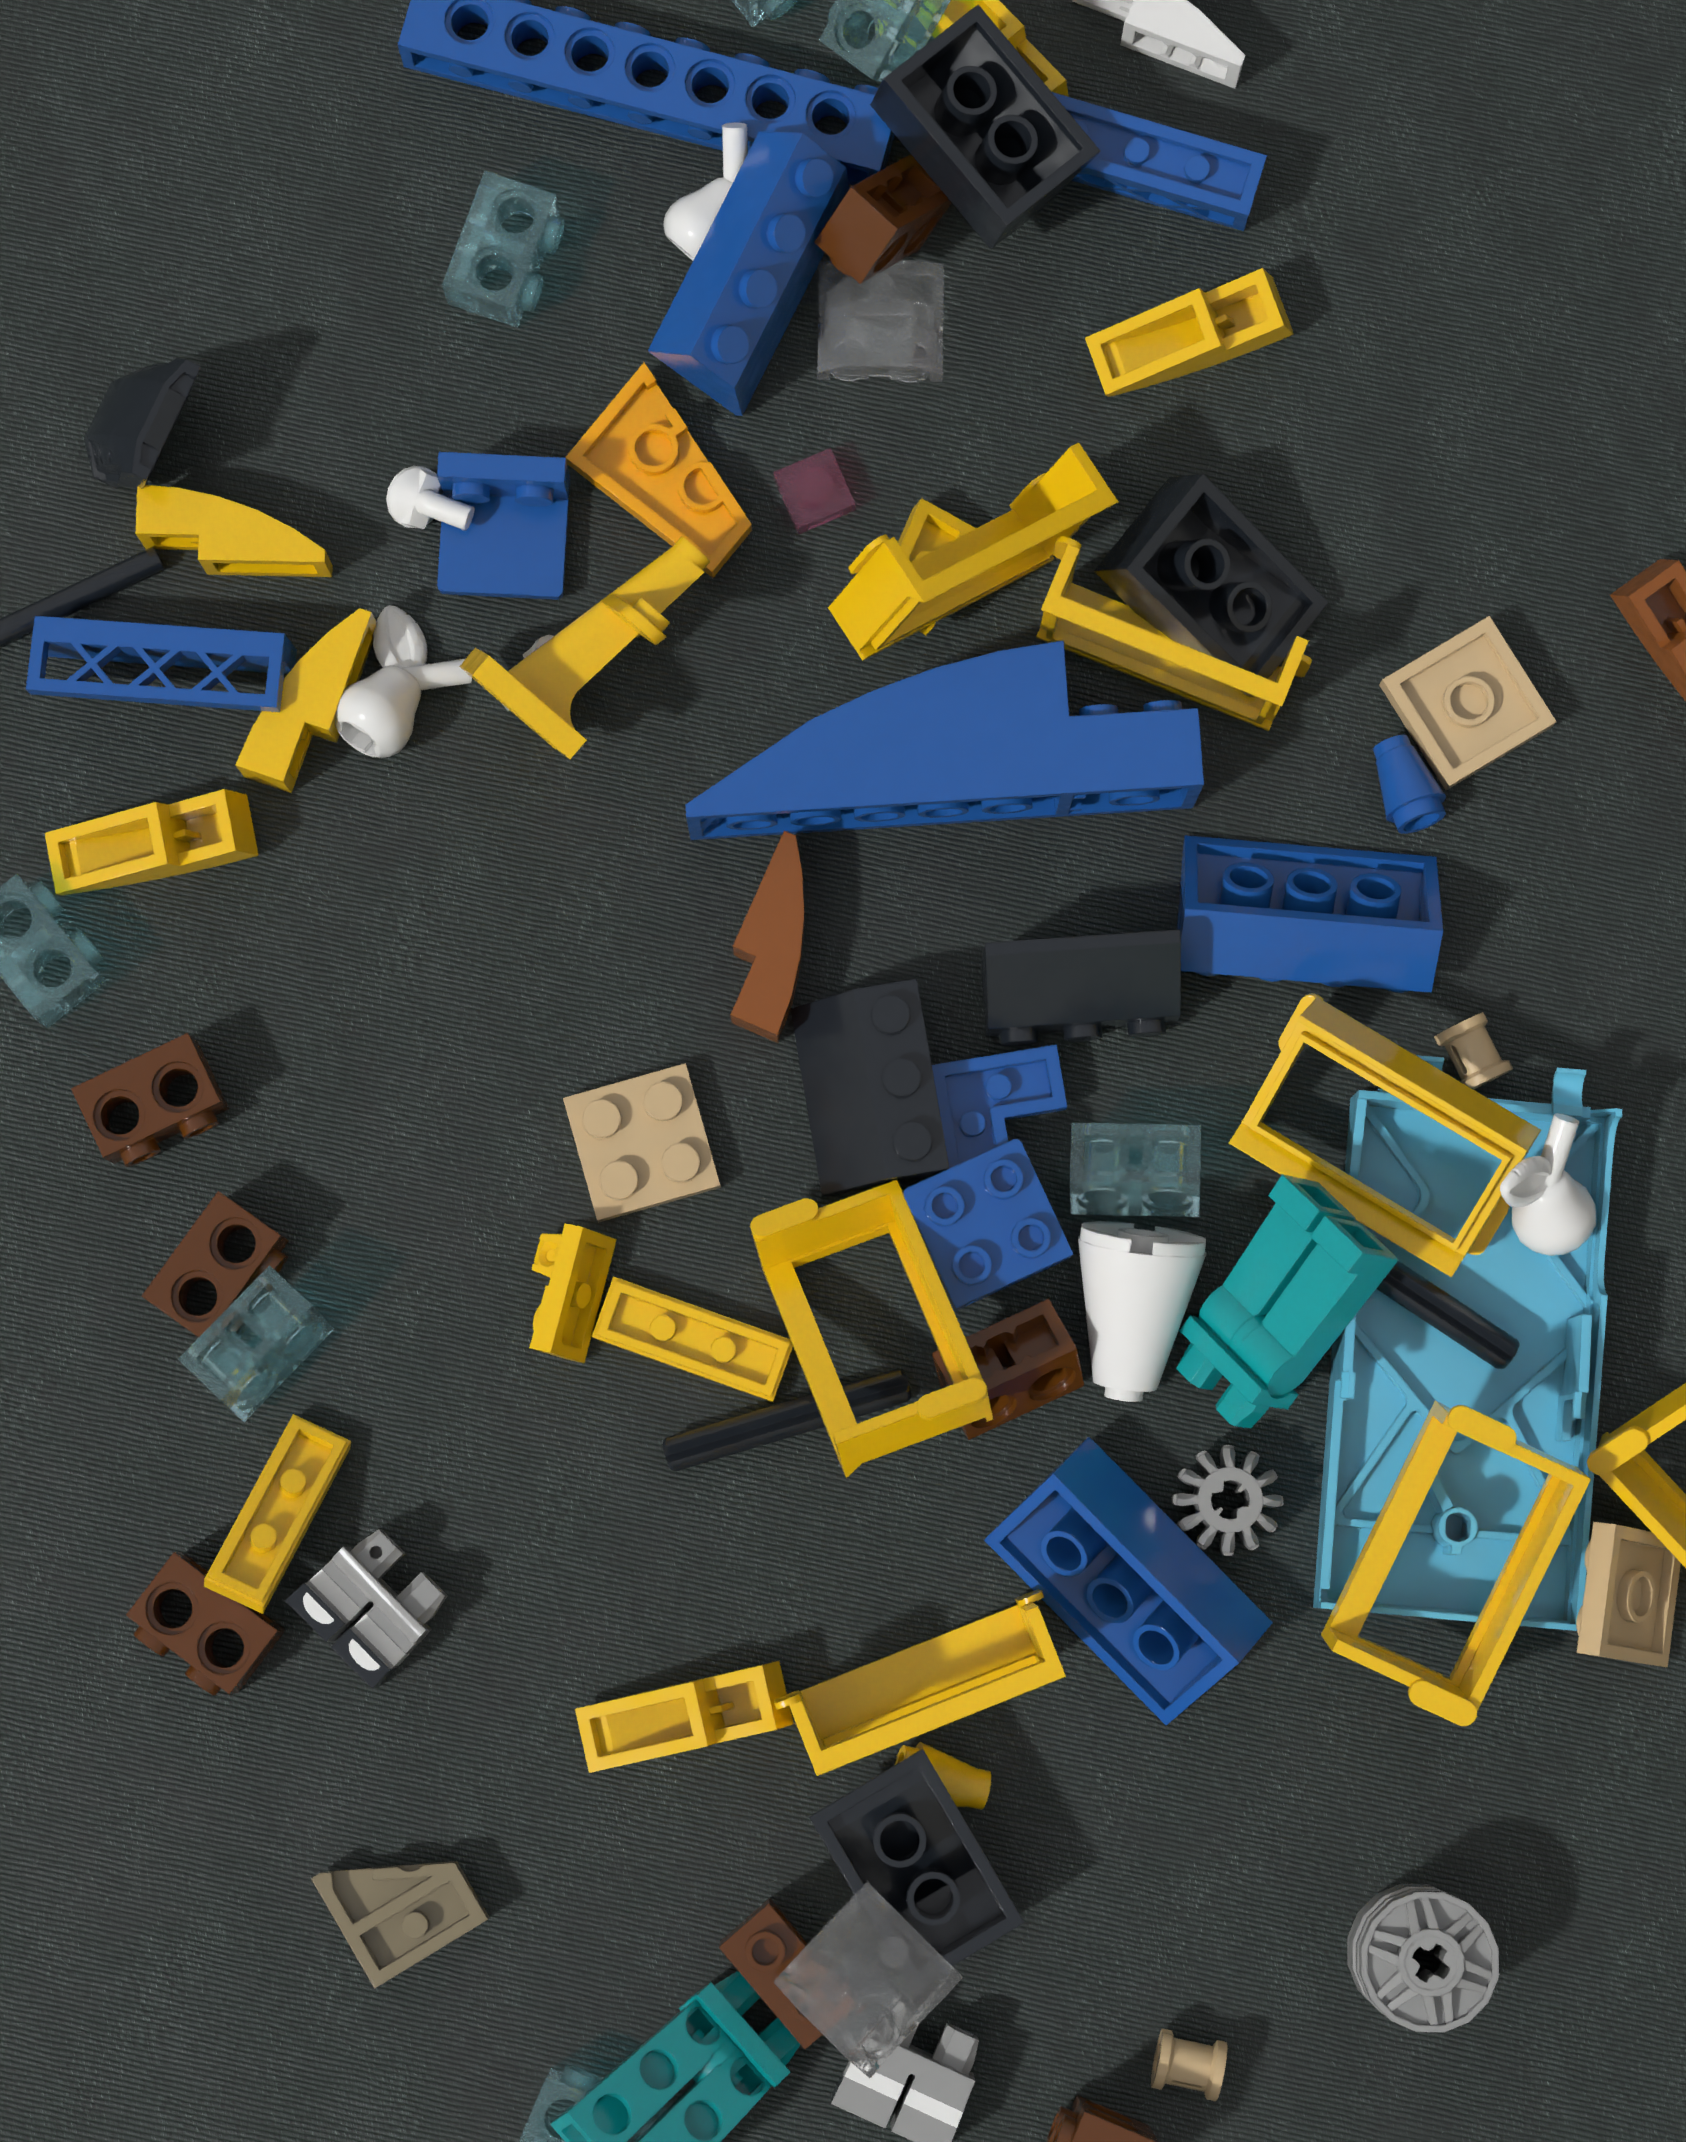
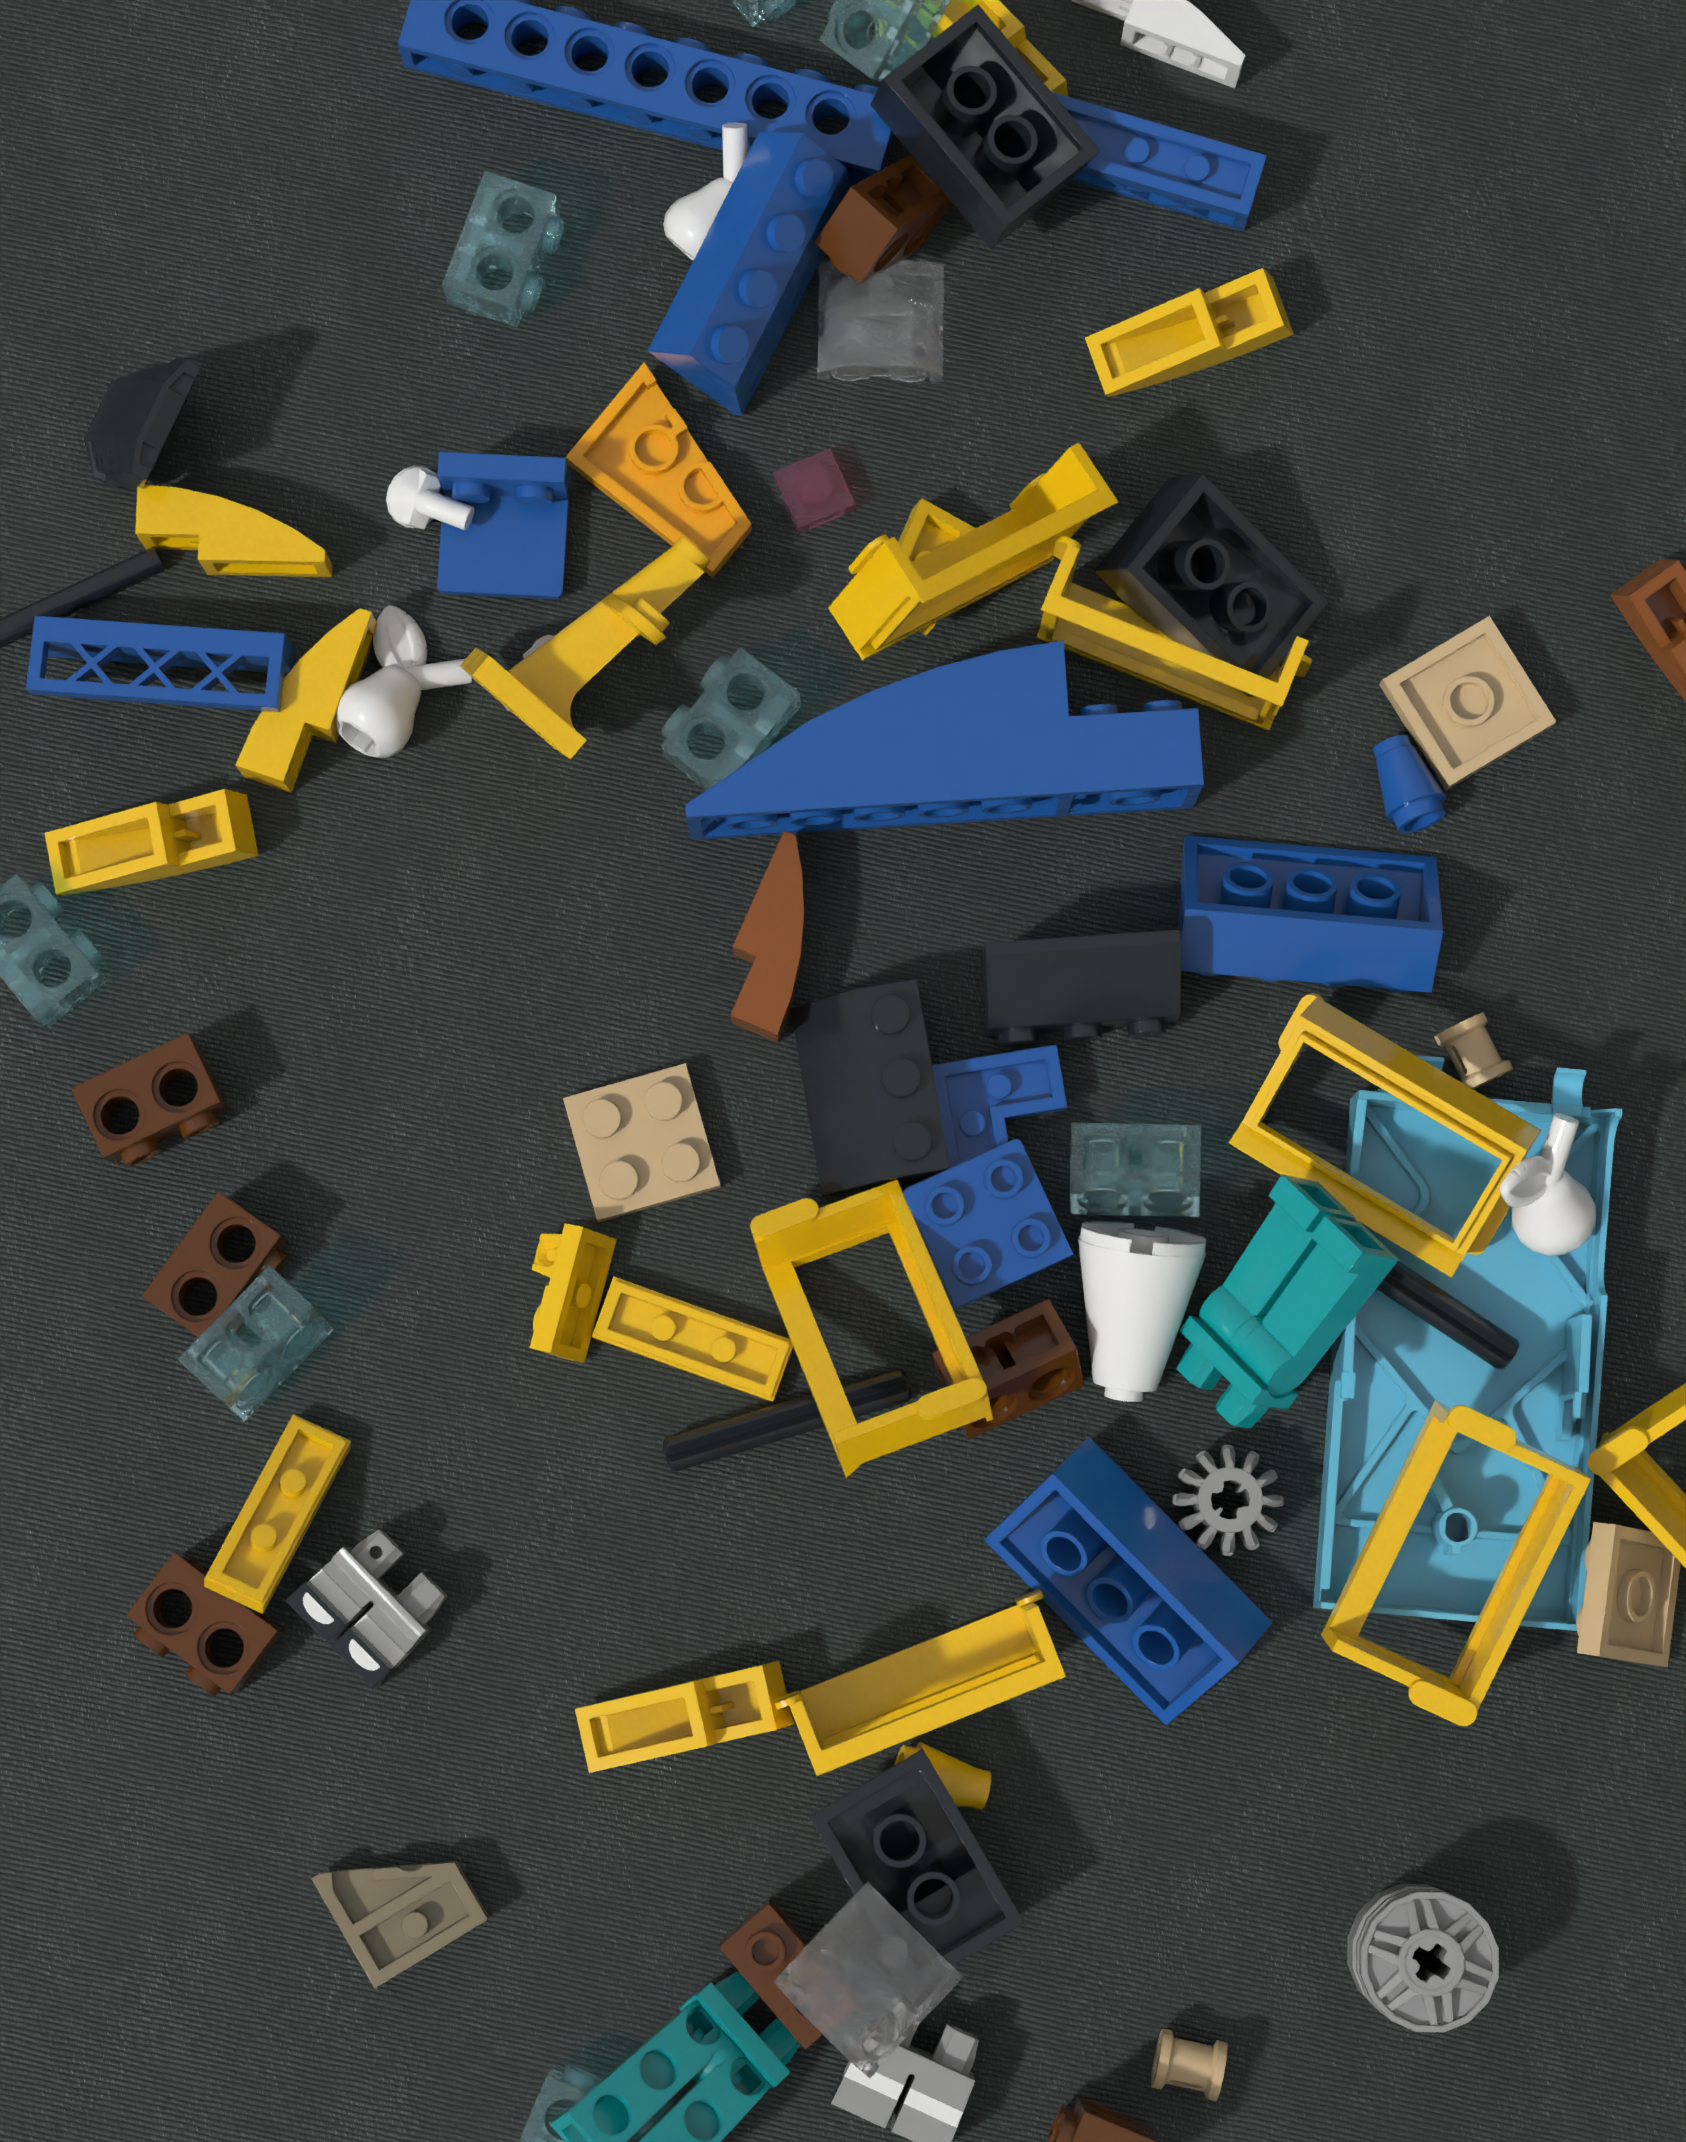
none -> clear light blue brick [660,647,801,790]

